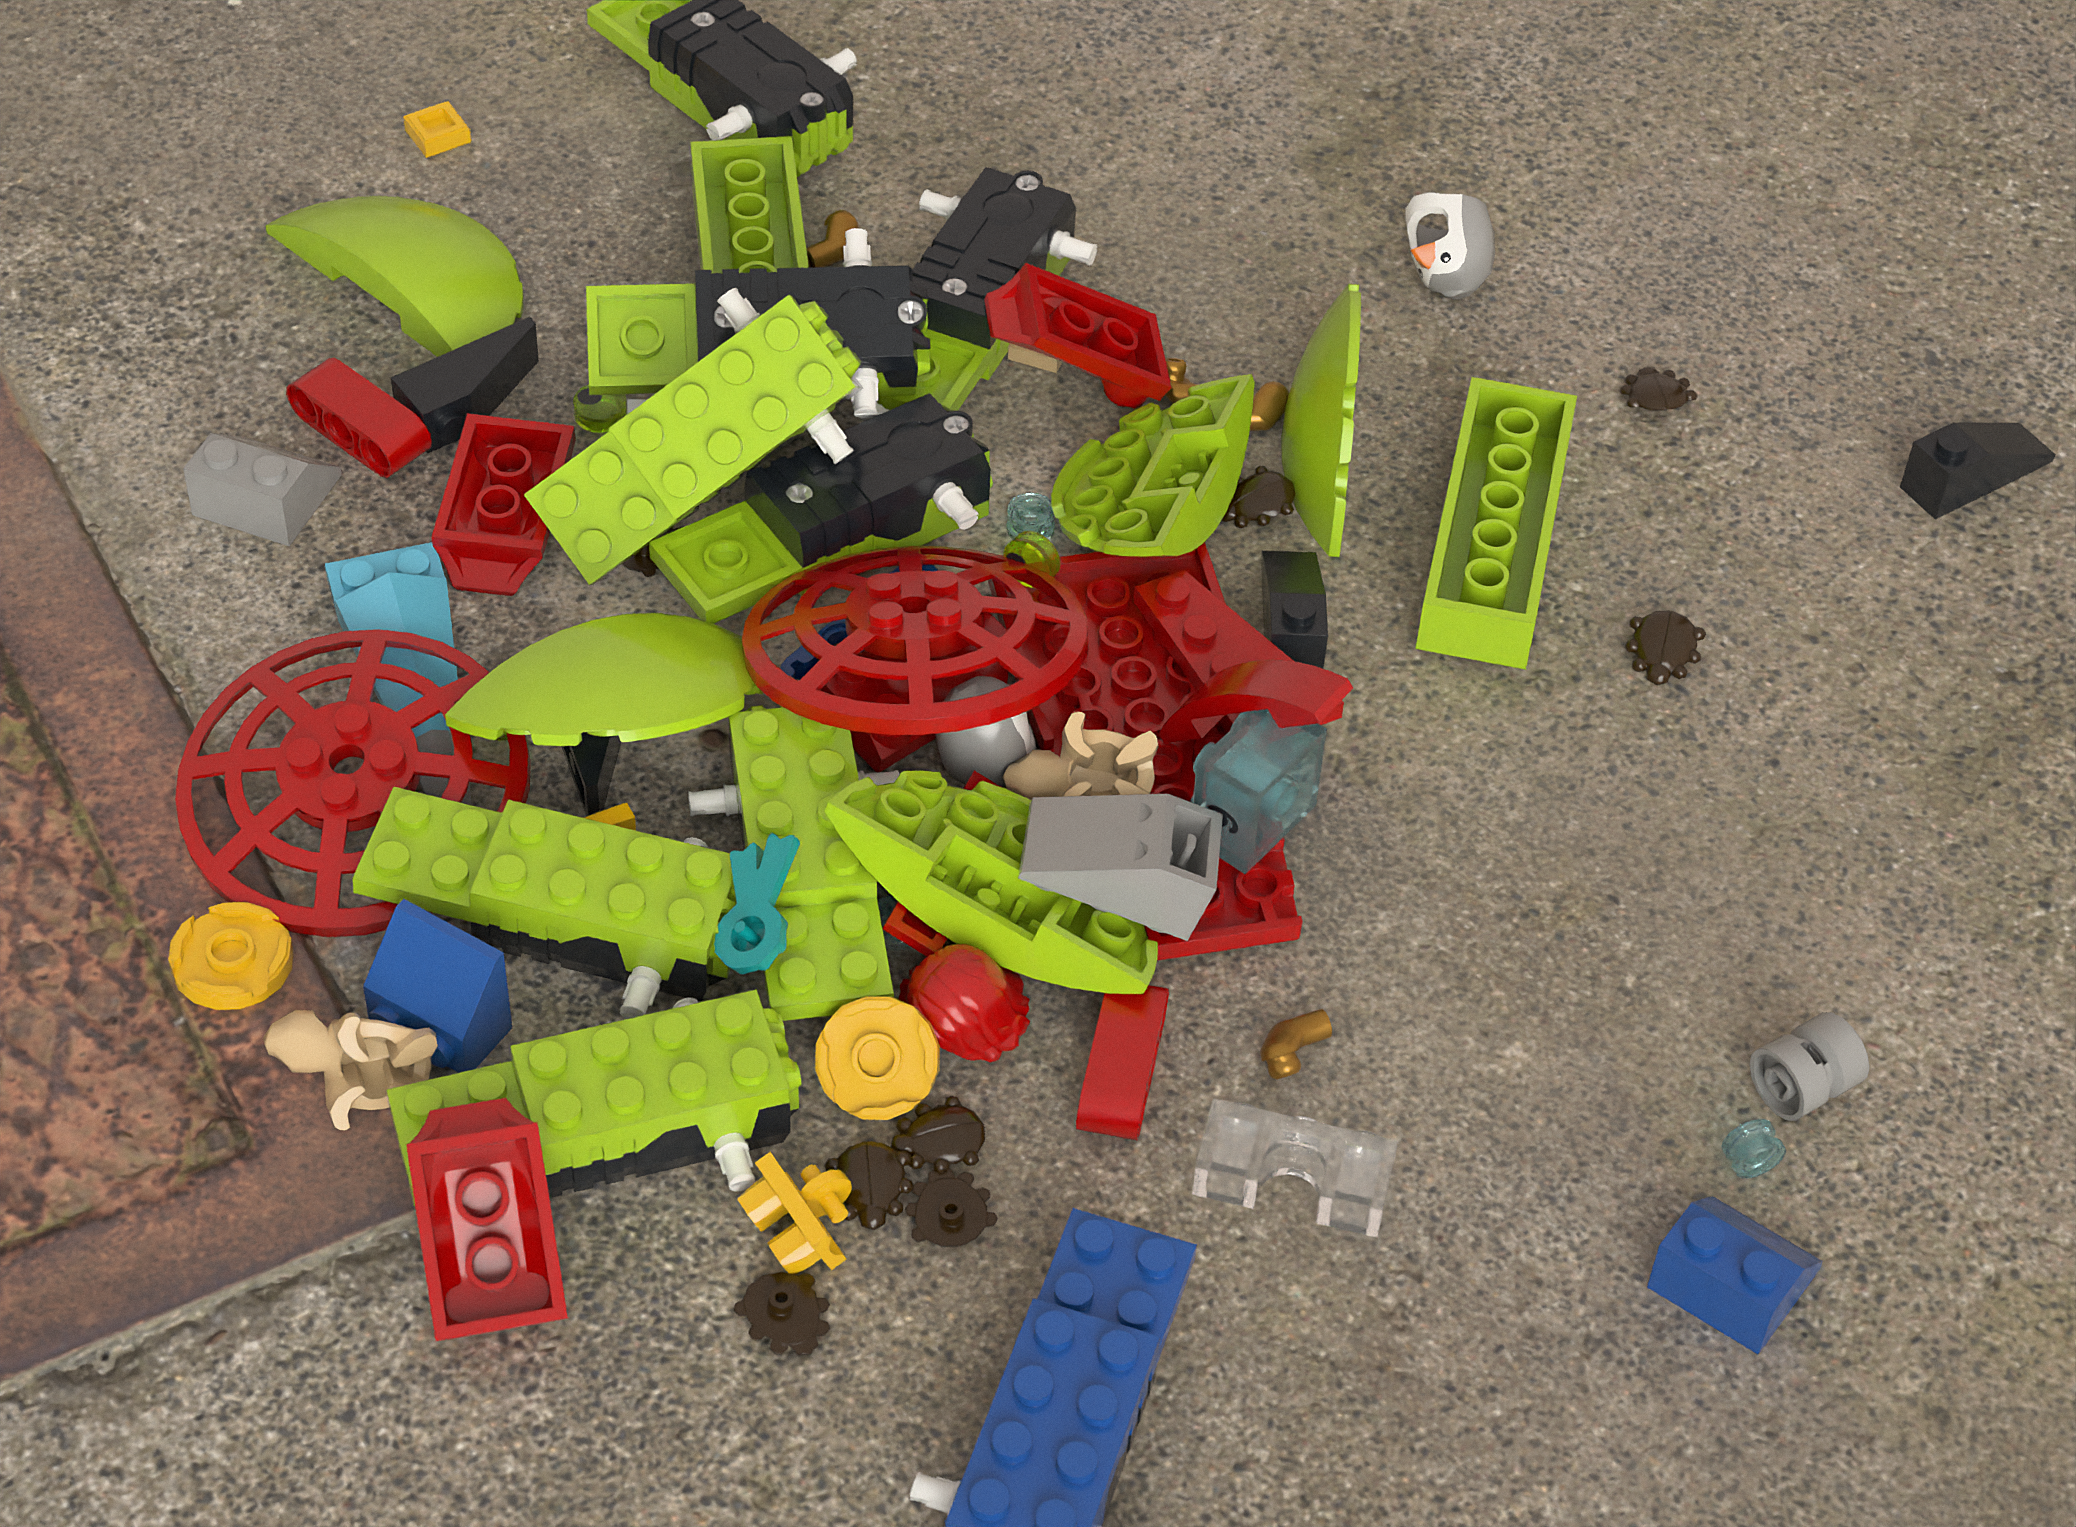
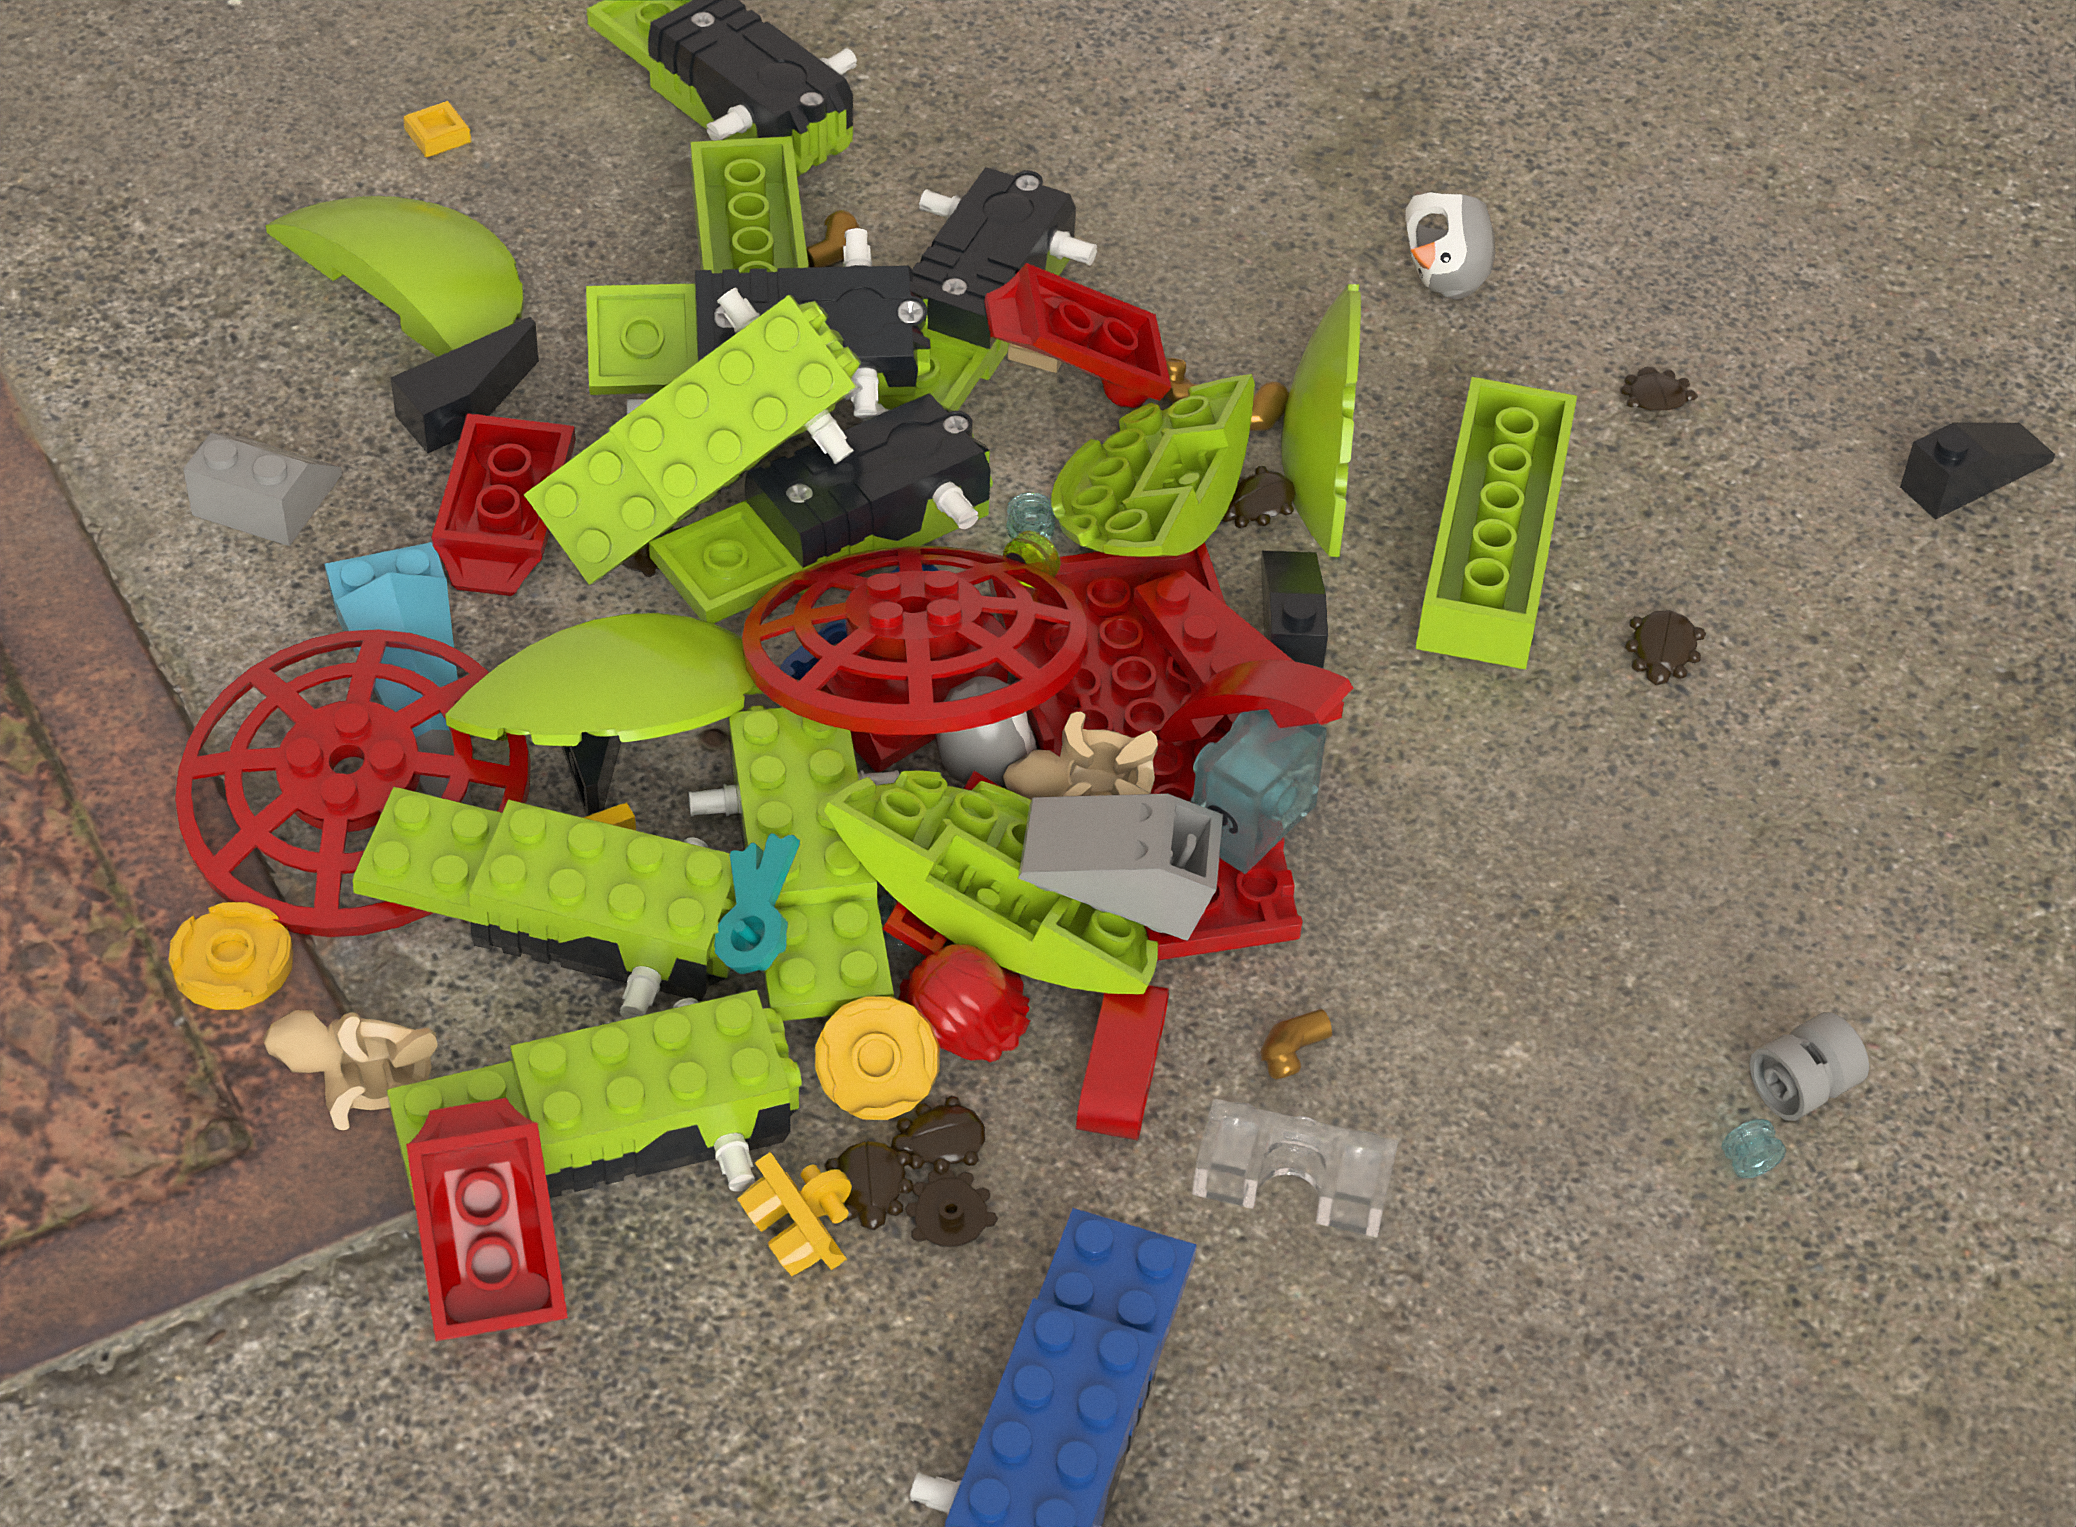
red beam [286,358,432,478] -> none
blue slope [363,899,513,1073] -> none
clear neon green tile [573,384,627,433] -> none
dark brown piece [734,1272,831,1356] -> none
blue slope [1647,1196,1823,1355] -> none

